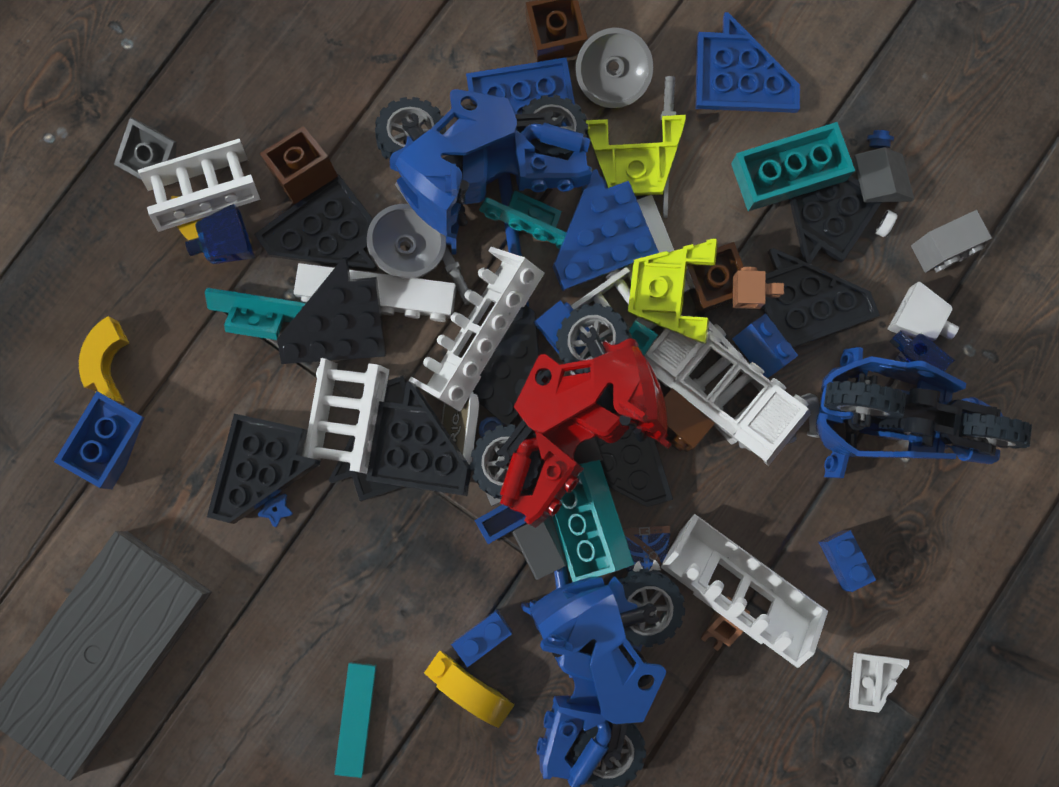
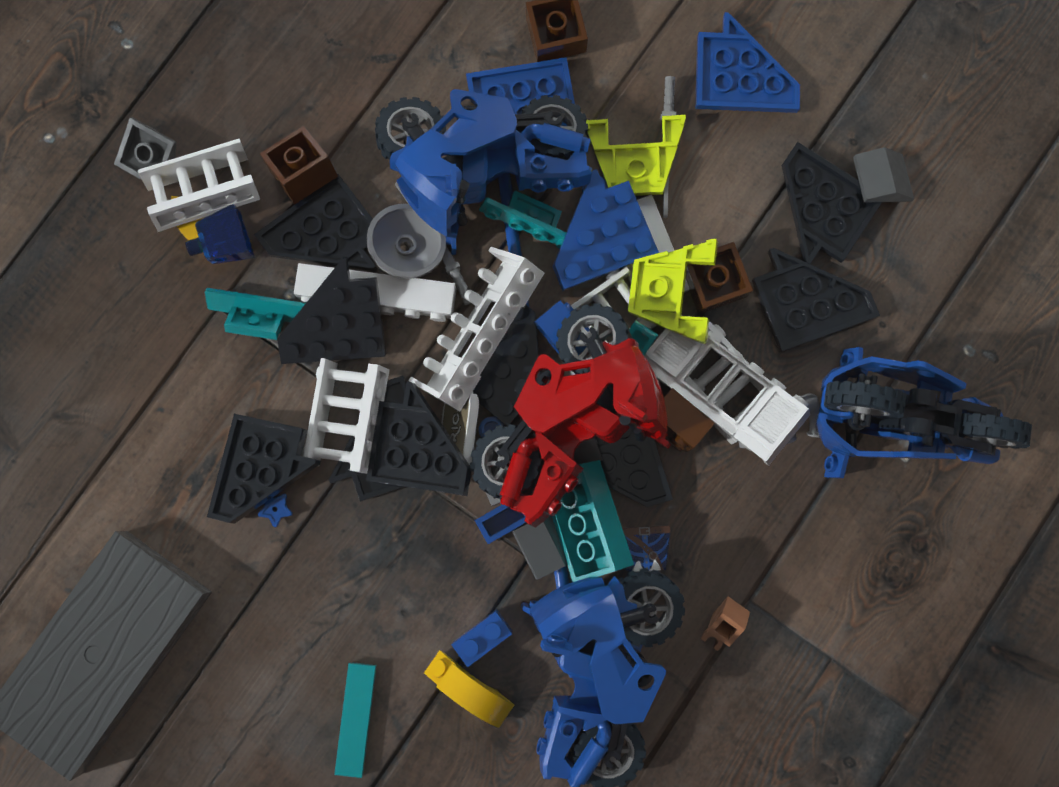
blue slope [54,391,145,490] -> none
yellow arch [79,316,129,405] -> none
light grey dish [576,27,653,108] -> none
white window [661,514,828,668] -> none
teal brick [731,122,855,212] -> none
blue piece [732,313,798,378] -> none
nougat brick [733,267,784,309] -> none
blue brick [818,530,876,592] -> none
white wing [849,652,909,713] -> none
blue plate [867,130,894,148] -> none
white tile [875,210,897,237] -> none
white torso [888,282,959,343] -> none
clear blue torso [889,330,955,372] -> none
light grey brick [911,210,992,273] -> none

